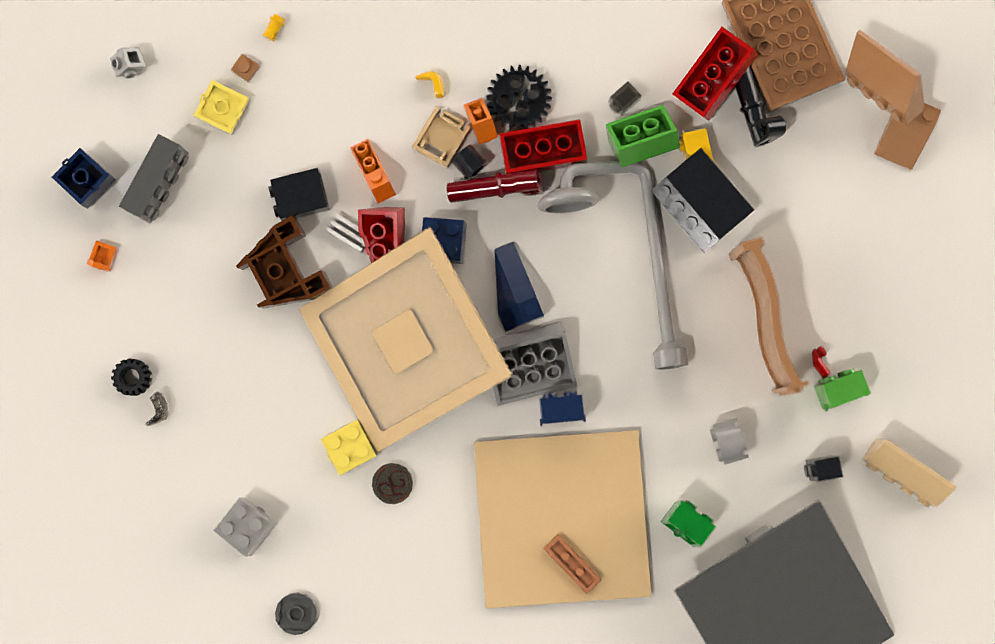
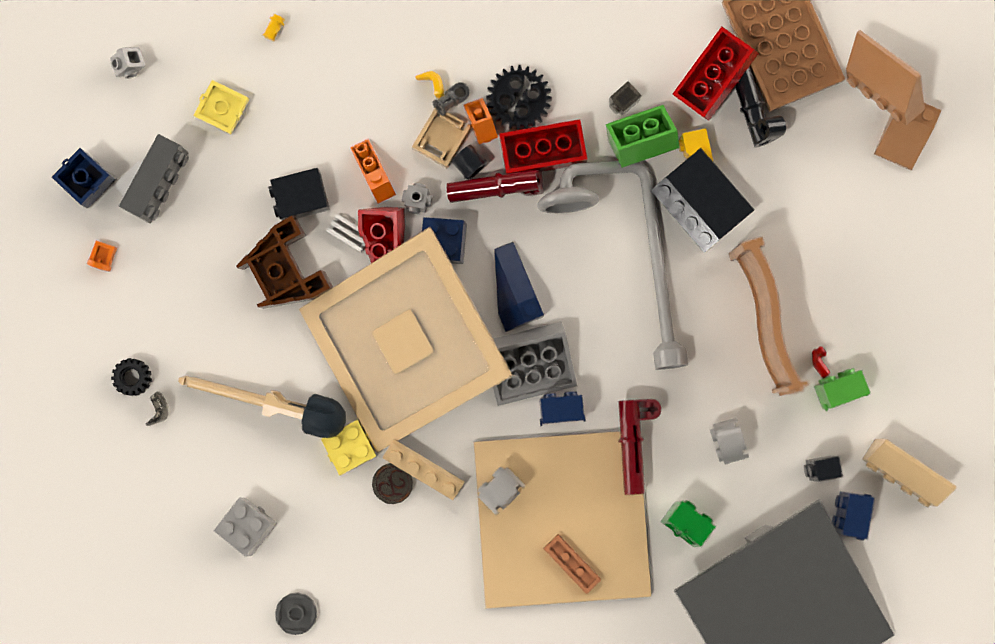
medium nougat plate [231,54,260,83] -> none
none -> piece [178,376,346,438]
none -> tan plate [382,439,464,500]
none -> light grey brick [402,183,432,214]
none -> dark grey connector [432,82,470,116]
none -> light grey brick [477,467,526,515]
none -> dark red piece [618,399,662,495]
none -> dark blue brick [831,491,875,541]

